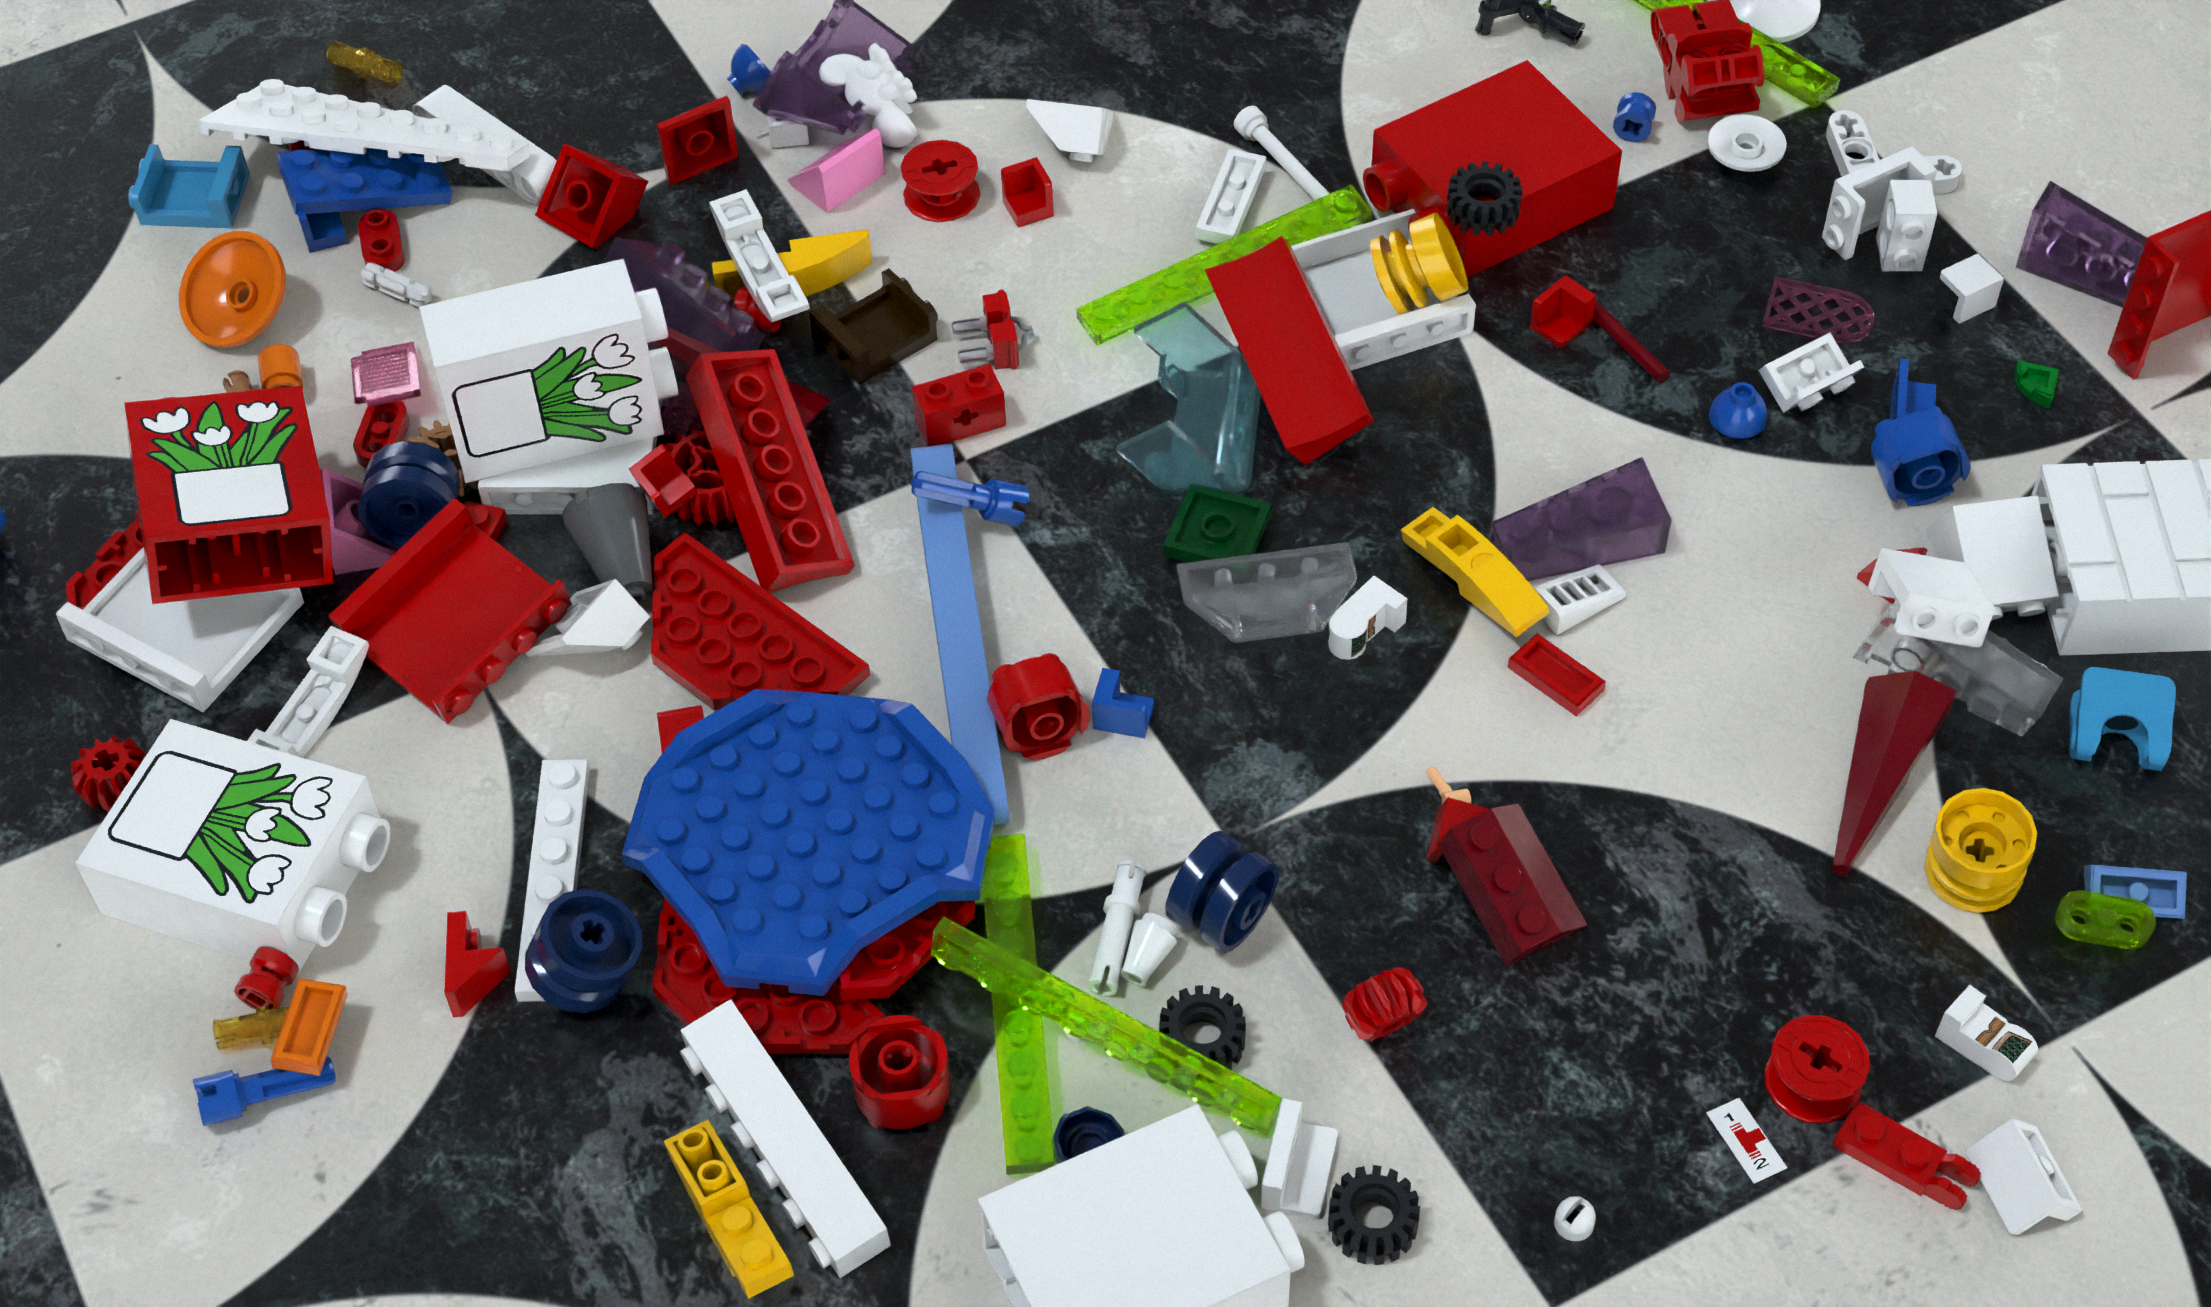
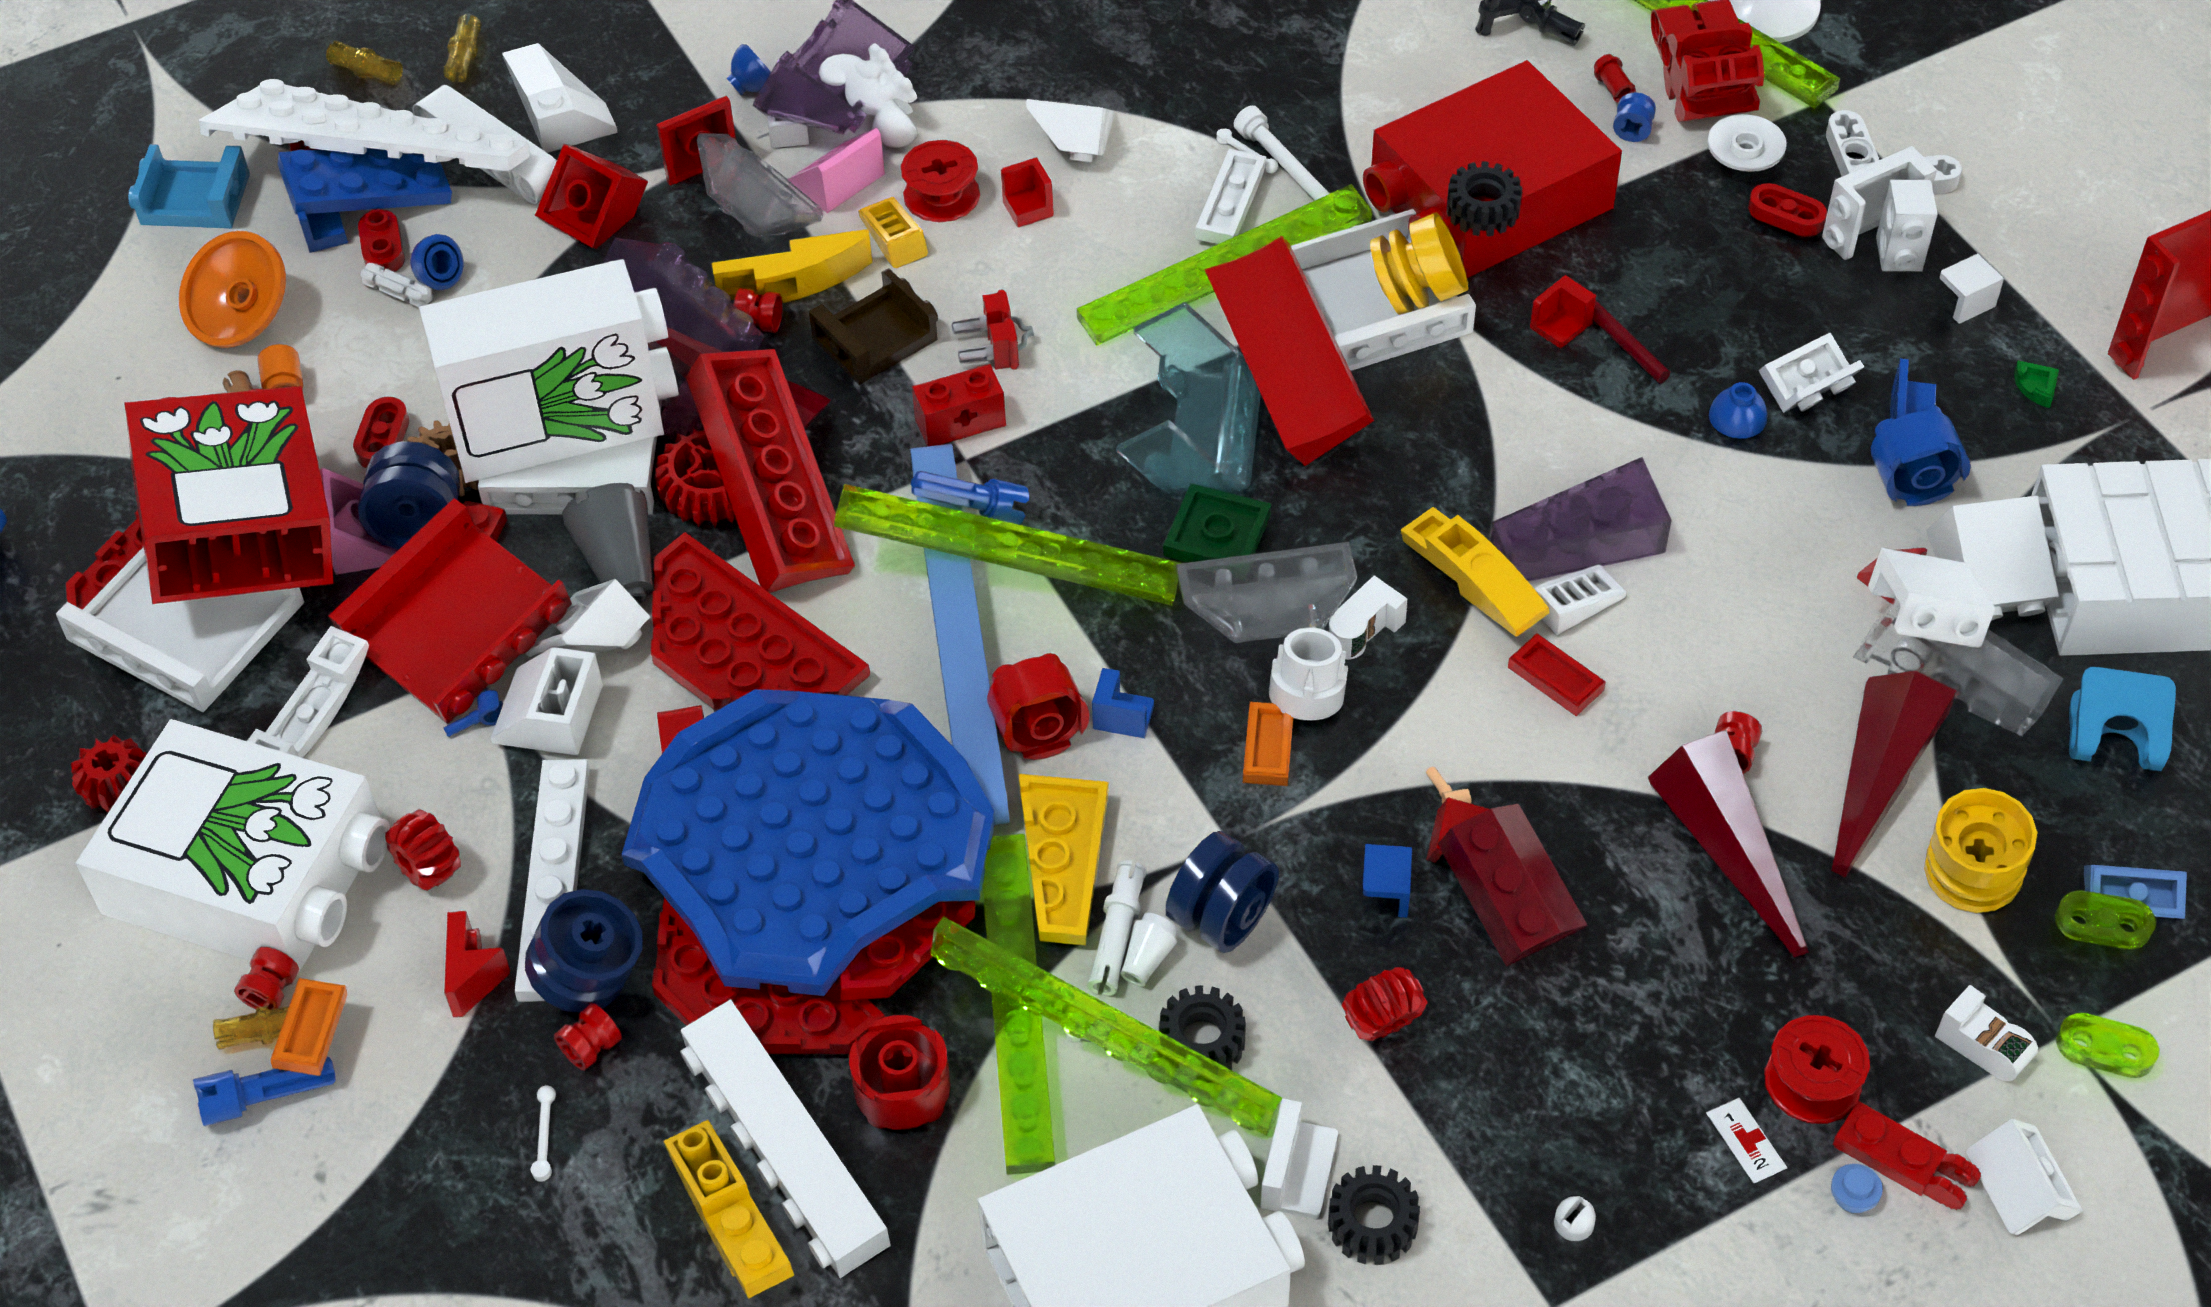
clear pink window [351,341,421,407] -> none
red panel [628,444,699,518] -> none
white slope [709,189,810,322] -> none
dark blue hair [1051,1106,1125,1164] -> none
clear pink window [1762,276,1874,343] -> none
clear purple wedge [2015,181,2147,308] -> none
none -> red gear [385,809,461,891]
none -> blue brick [410,234,464,290]
none -> clear yellow pin [443,14,482,82]
none -> blue hand [443,690,503,737]
none -> white slope [491,647,603,756]
none -> white wedge [502,43,618,153]
none -> white hinge [531,1085,556,1182]
none -> red wheel [554,1003,622,1071]
none -> clear wedge [697,133,824,238]
none -> clear neon green plate [834,484,1181,605]
none -> yellow slope [858,197,928,268]
none -> yellow wing [1019,774,1109,946]
none -> white hinge [1217,129,1278,174]
none -> orange tile [1243,702,1293,786]
none -> white piece [1269,626,1348,720]
none -> blue panel [1362,844,1412,918]
none -> red pin [1594,54,1636,103]
none -> dark red wedge [1648,730,1809,957]
none -> red wheel [1715,711,1763,774]
none -> red plate [1748,183,1827,237]
none -> medium blue plate [1831,1164,1883,1213]
none -> clear neon green plate [2056,1013,2159,1078]

